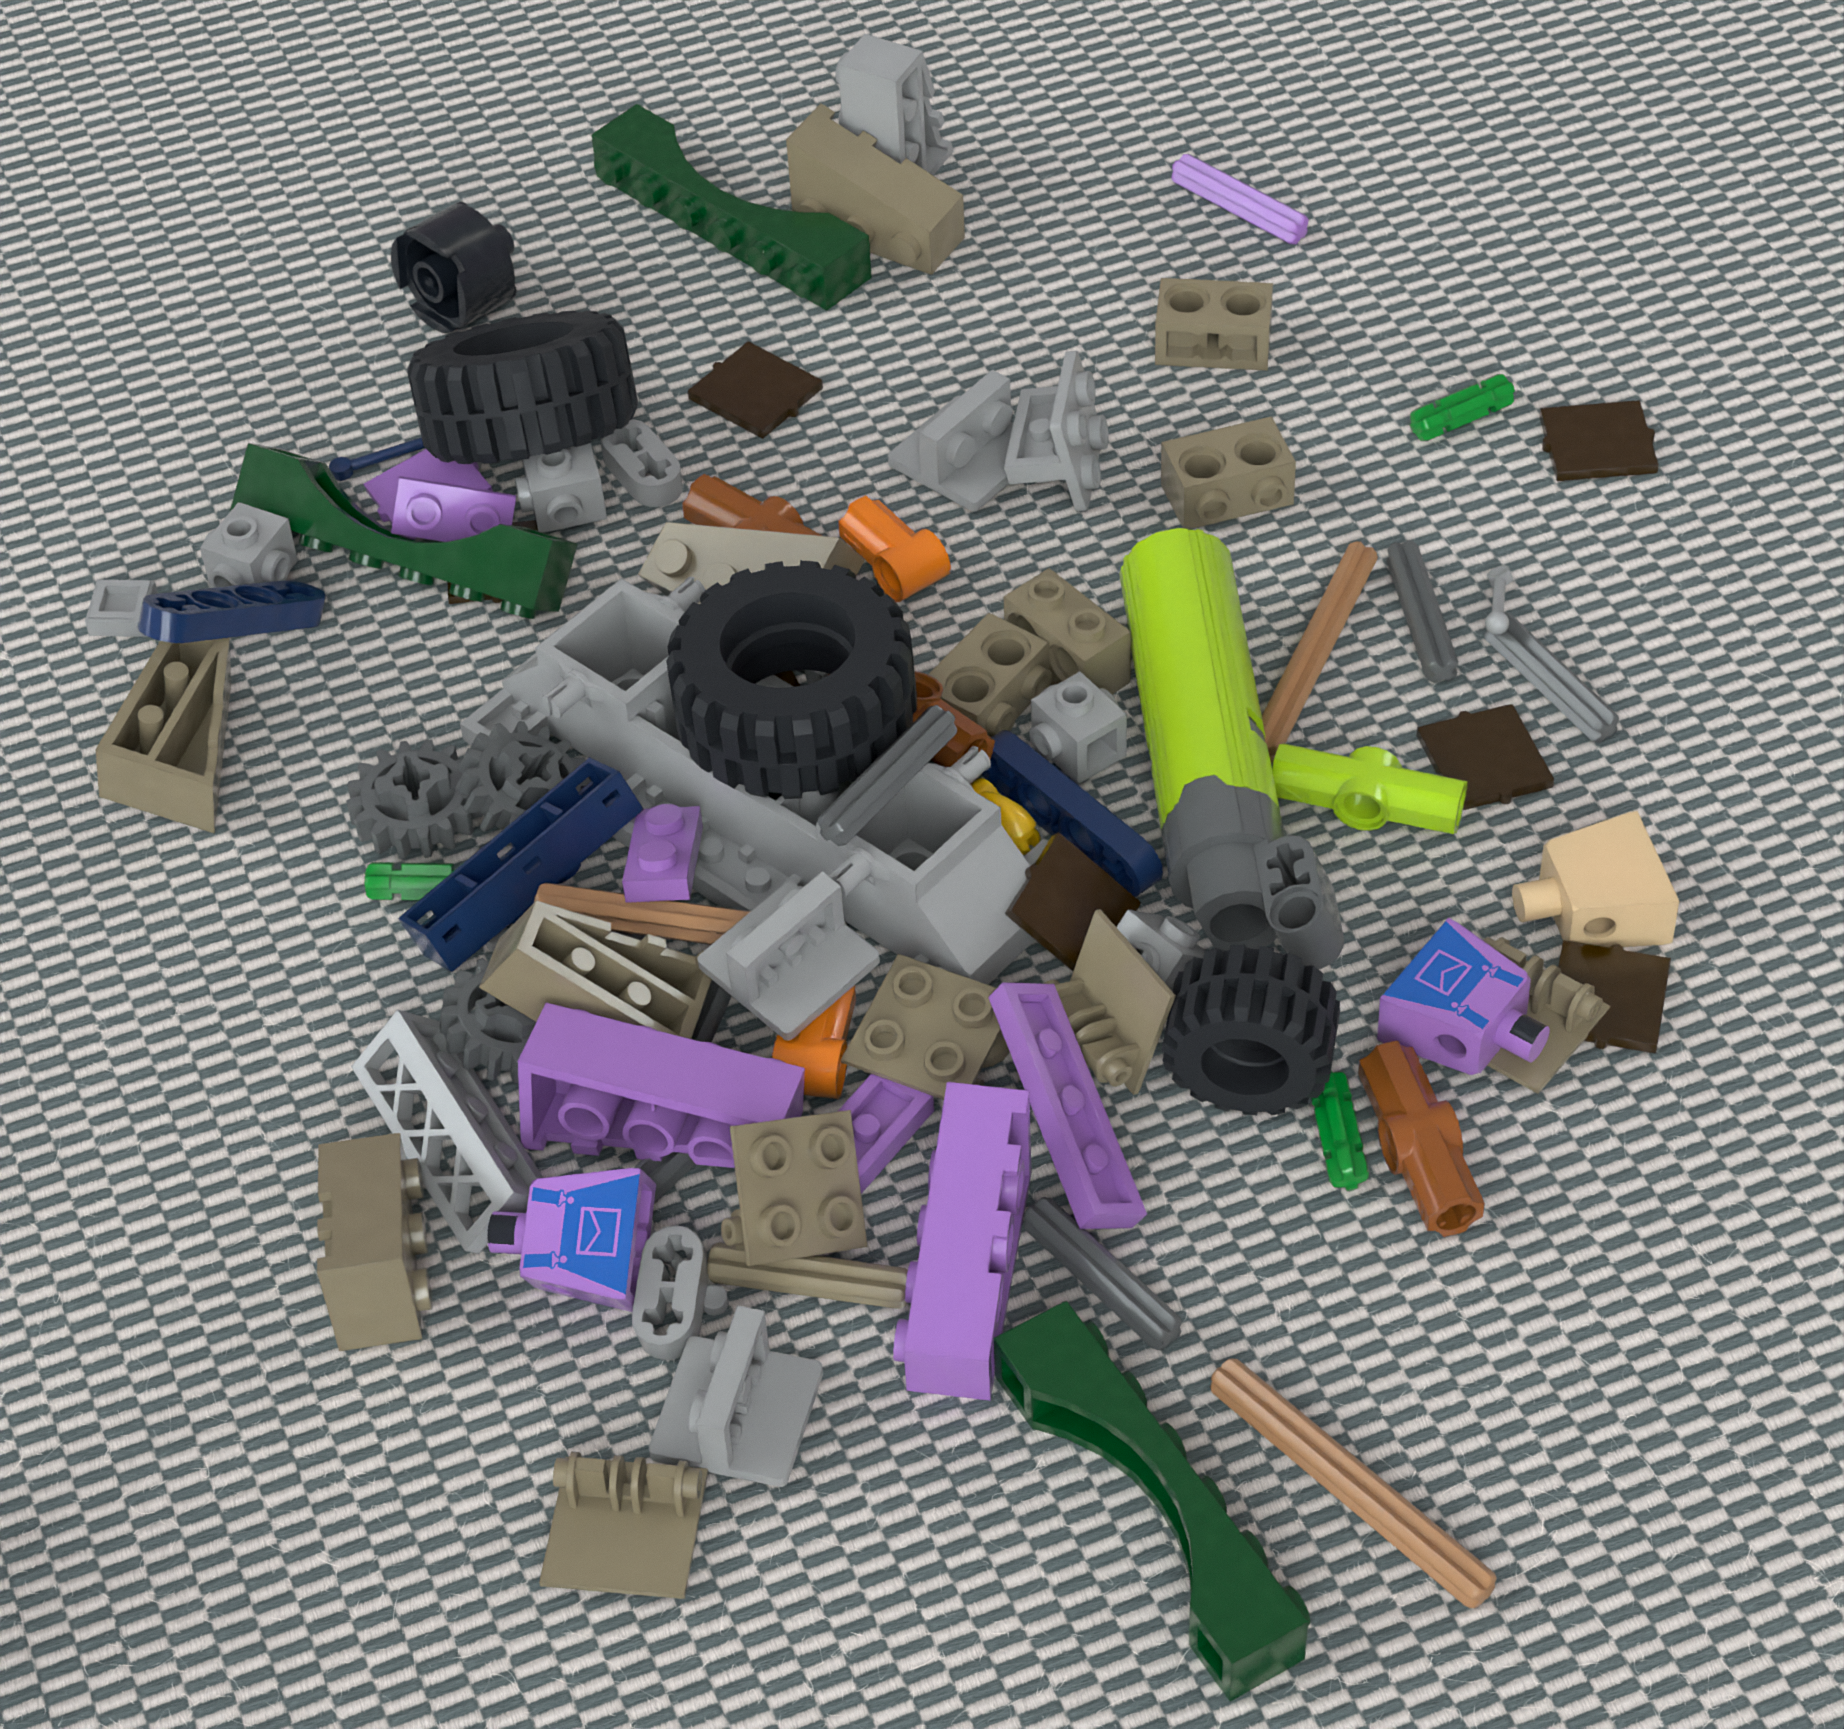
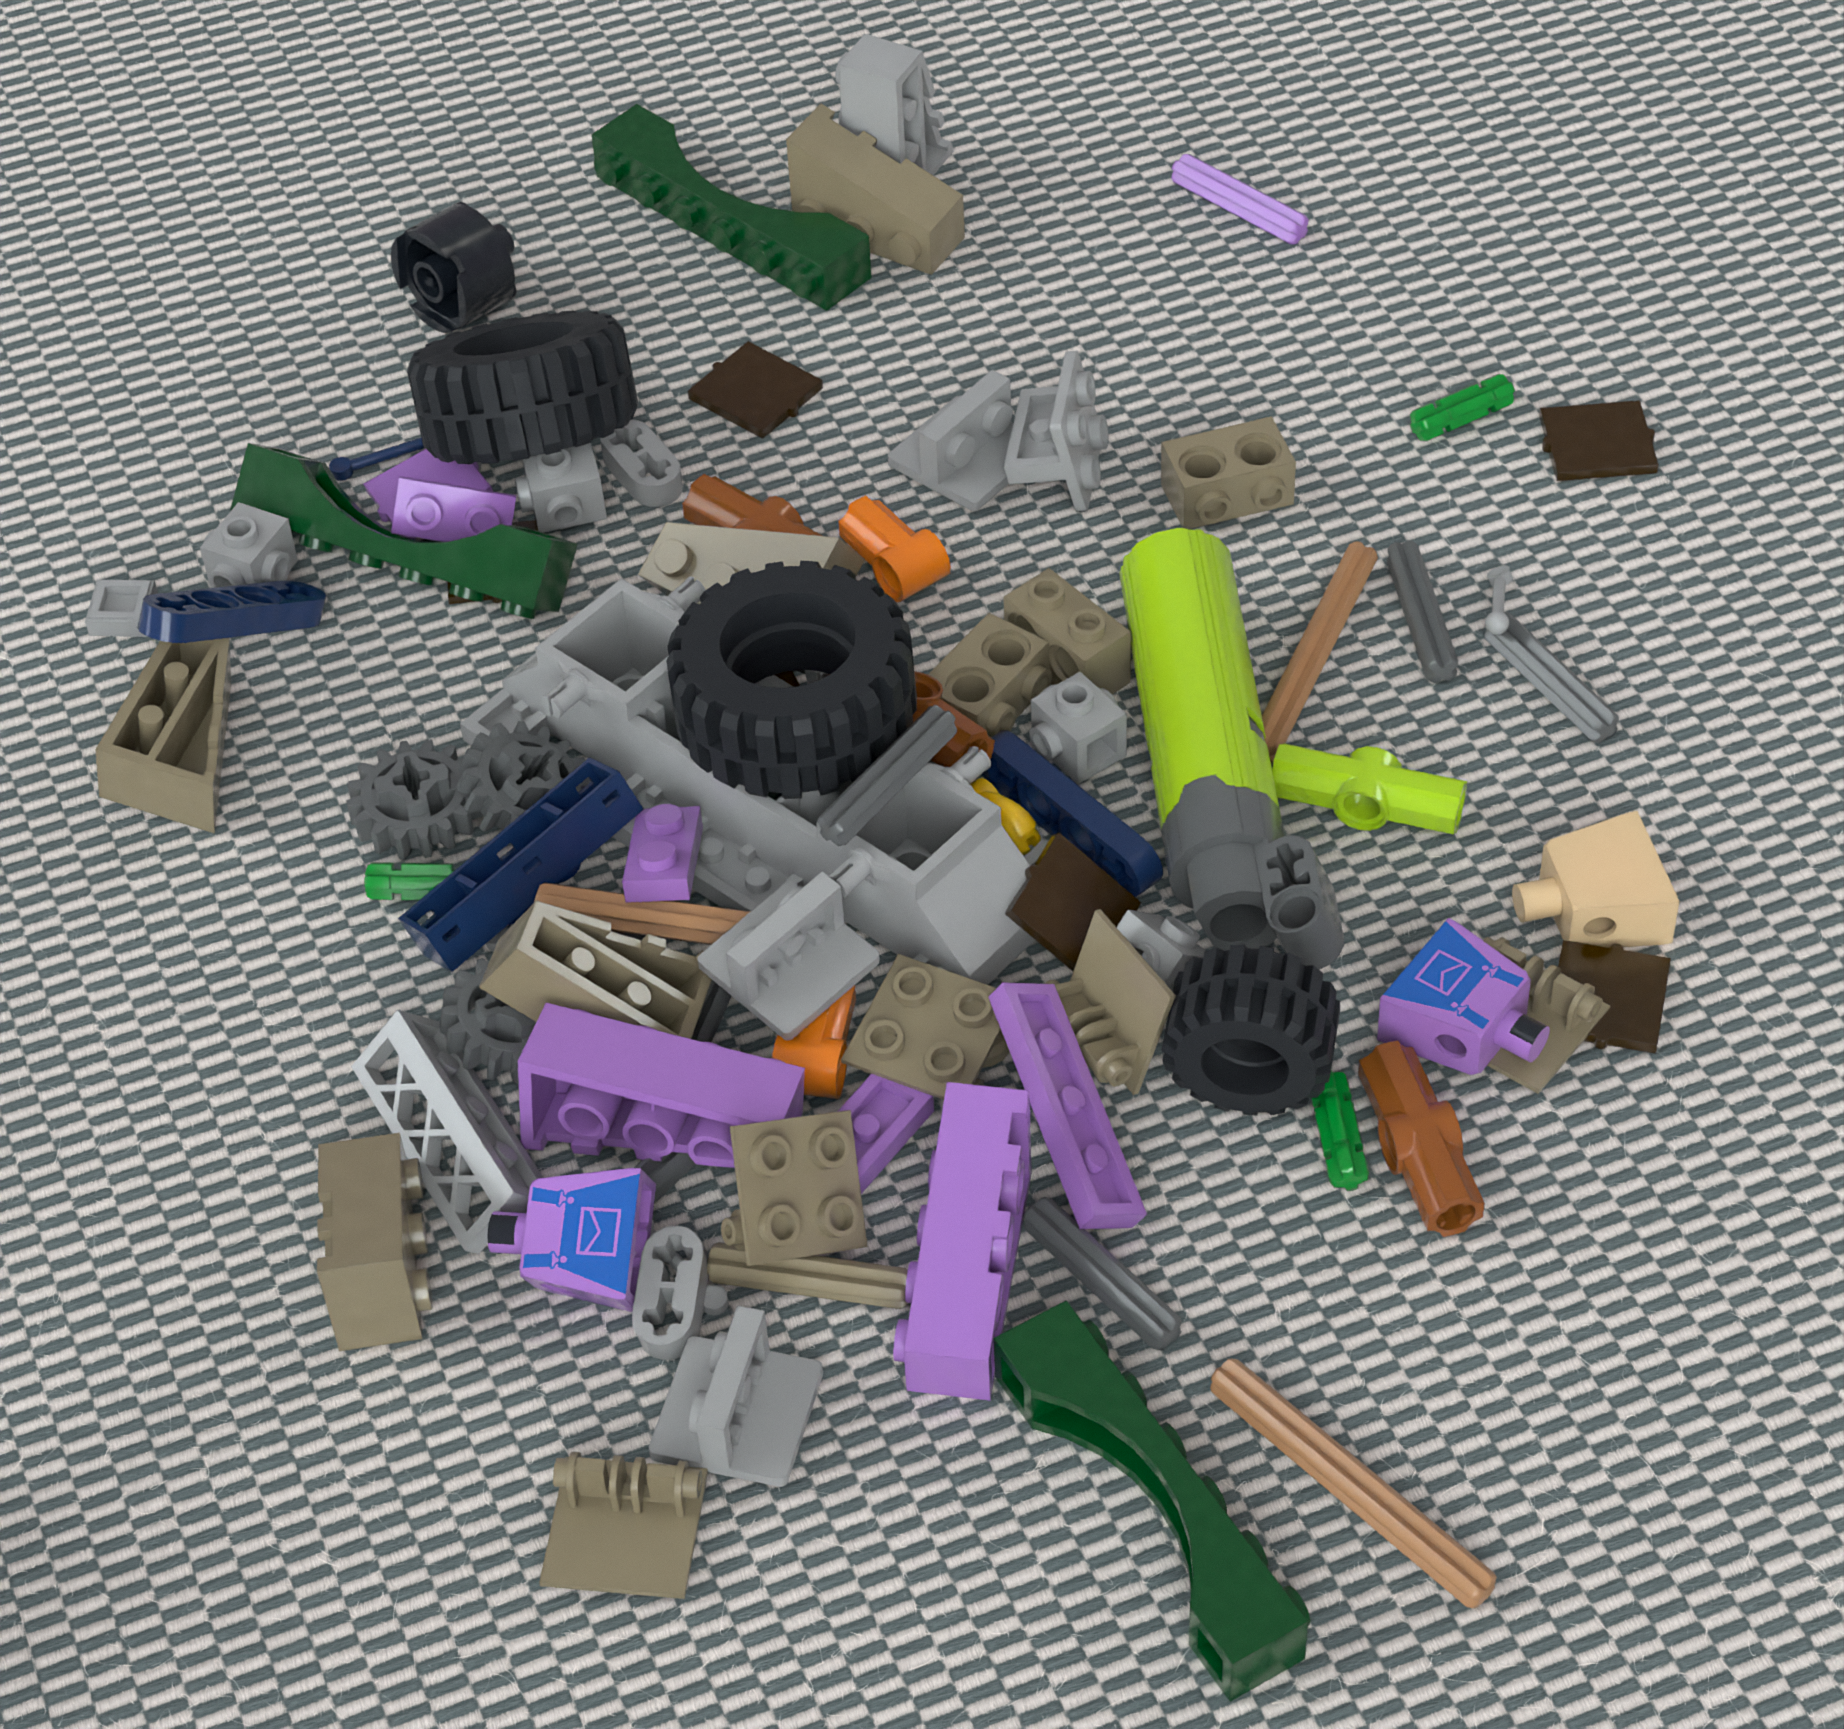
dark tan brick [1155,278,1273,371] -> none
dark brown piece [1416,704,1554,810] -> none

